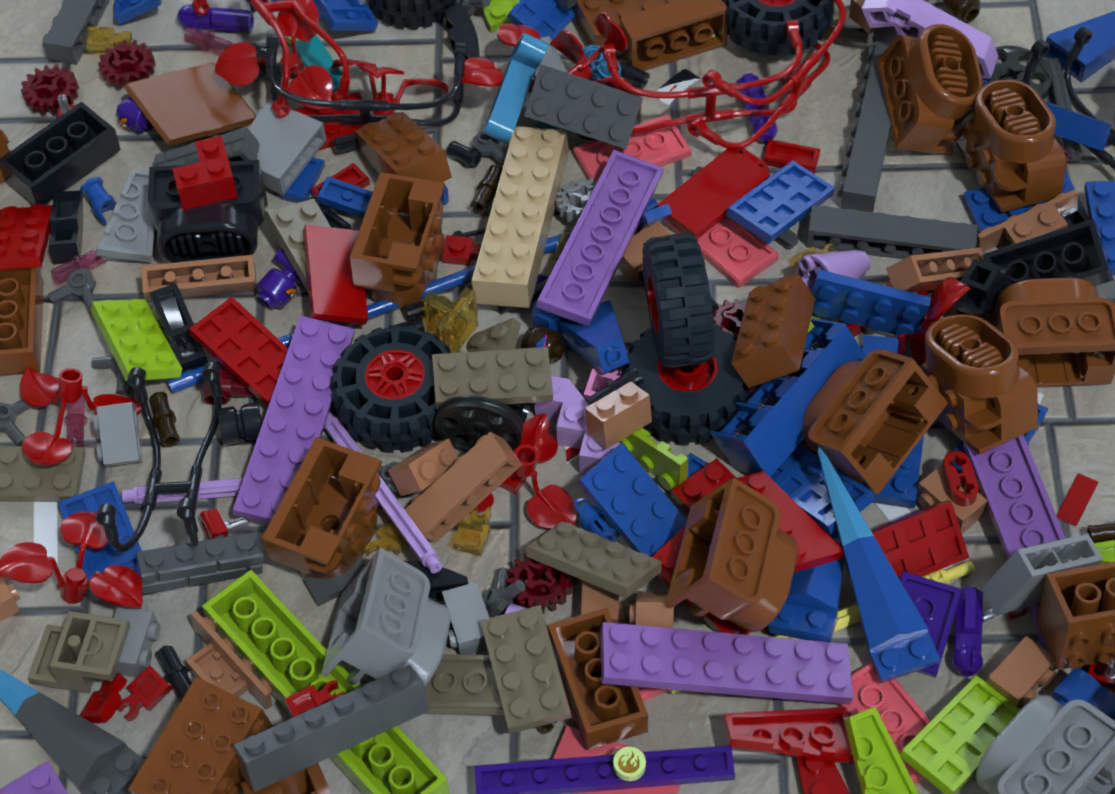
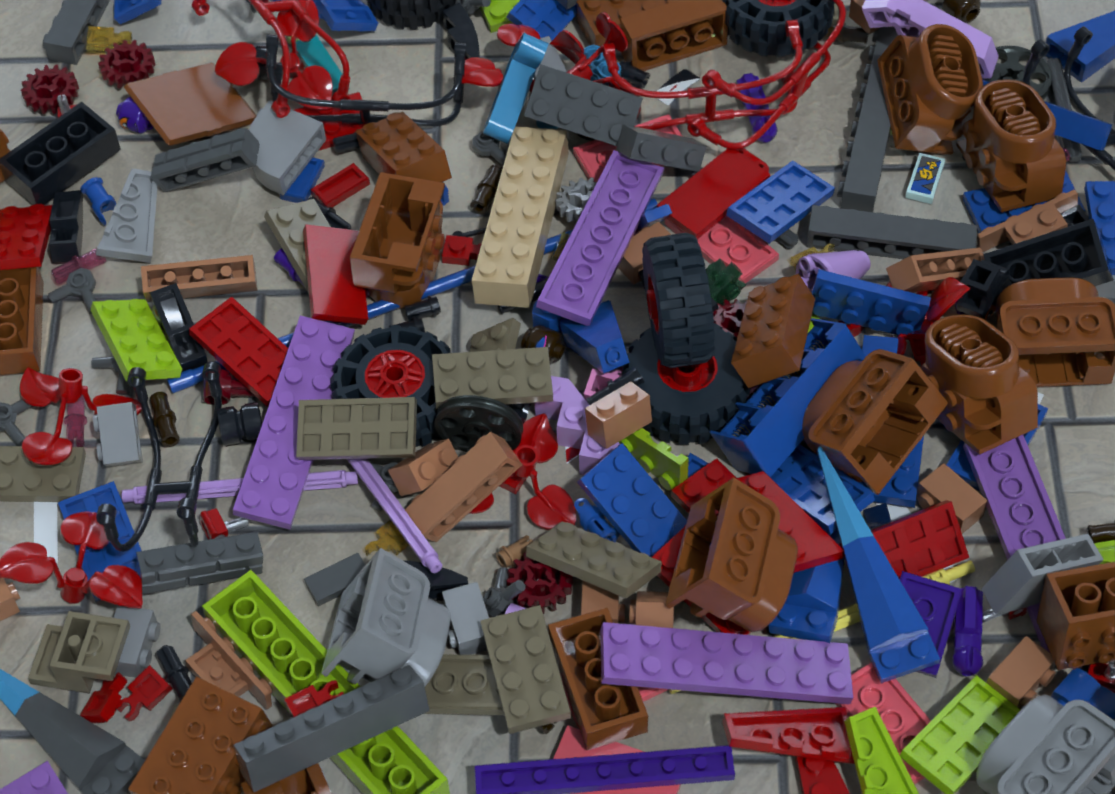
black brick [148,160,268,263] -> none
red brick [172,135,238,210] -> none
dark purple piece [177,4,254,33] -> none
clear pink axle [184,26,232,54] -> none
dark purple head [256,268,297,310] -> none
dark orange brick [261,437,382,579] -> none
blue hinge [317,176,373,219] -> none
red plant [331,59,449,115] -> none
clear yellow bracket [424,287,479,353] -> none
black pin [446,140,482,167] -> none
clear yellow plate [452,505,492,556] -> none
yellowish green tile [613,747,646,781] -> none
red tile [763,139,821,174] -> none
red beam [942,451,979,506] -> none
red sticker [1056,473,1098,526] -> none
none -> dark tan plate [296,397,417,460]
none -> medium nougat pin [496,535,533,568]
none -> dark grey brick [616,124,707,172]
none -> clear green brick [706,258,746,305]
none -> dark blue sticker [864,503,891,529]
none -> tile [905,153,945,204]

